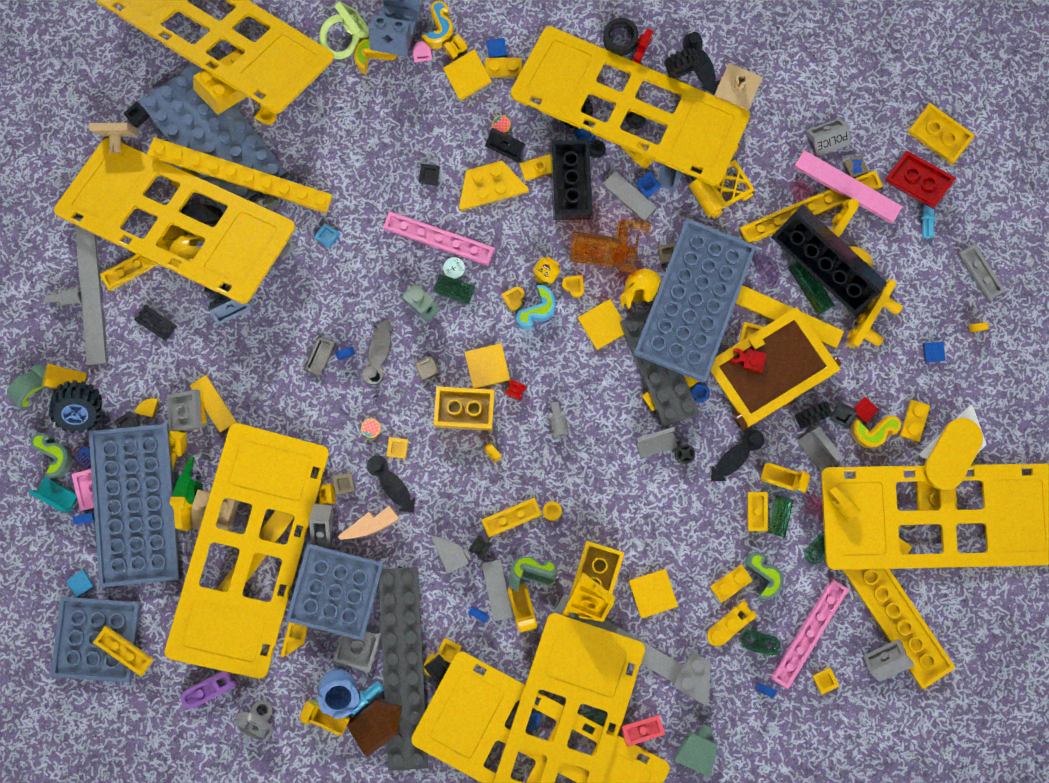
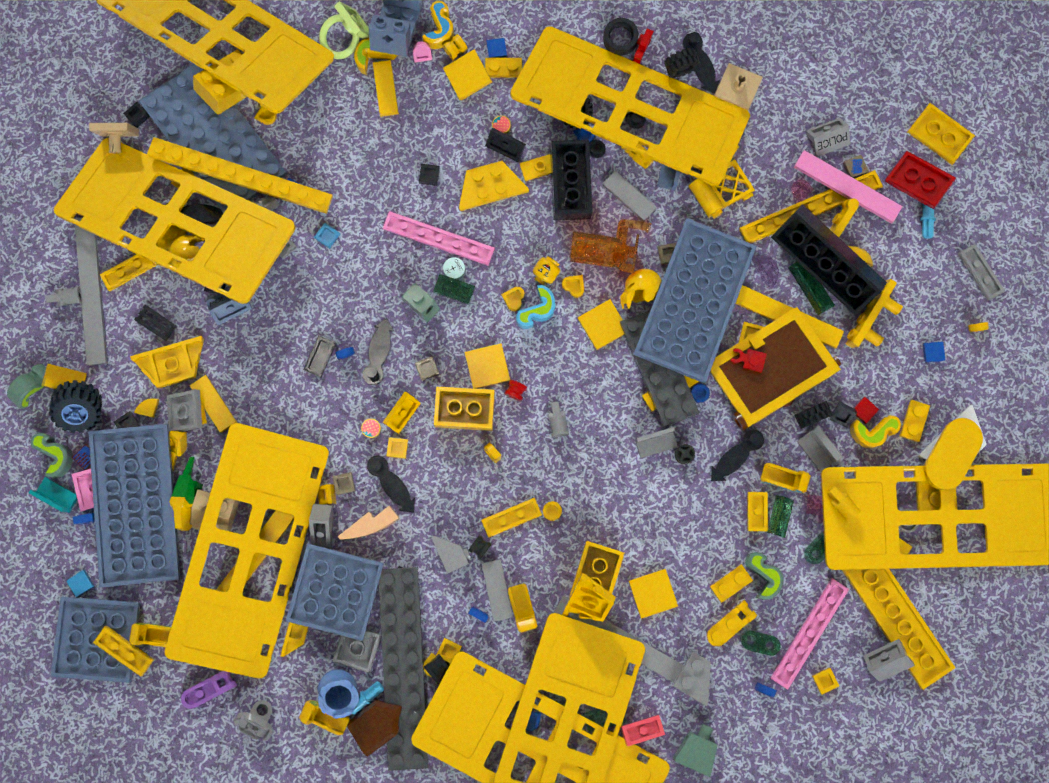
sand green animal [509,557,557,592] -> none
blue tile [636,171,662,198] -> none
none -> yellow animal [129,623,171,647]
none -> yellow wing [130,336,204,388]
none -> yellow tile [373,60,399,117]
none -> yellow plate [382,392,421,434]

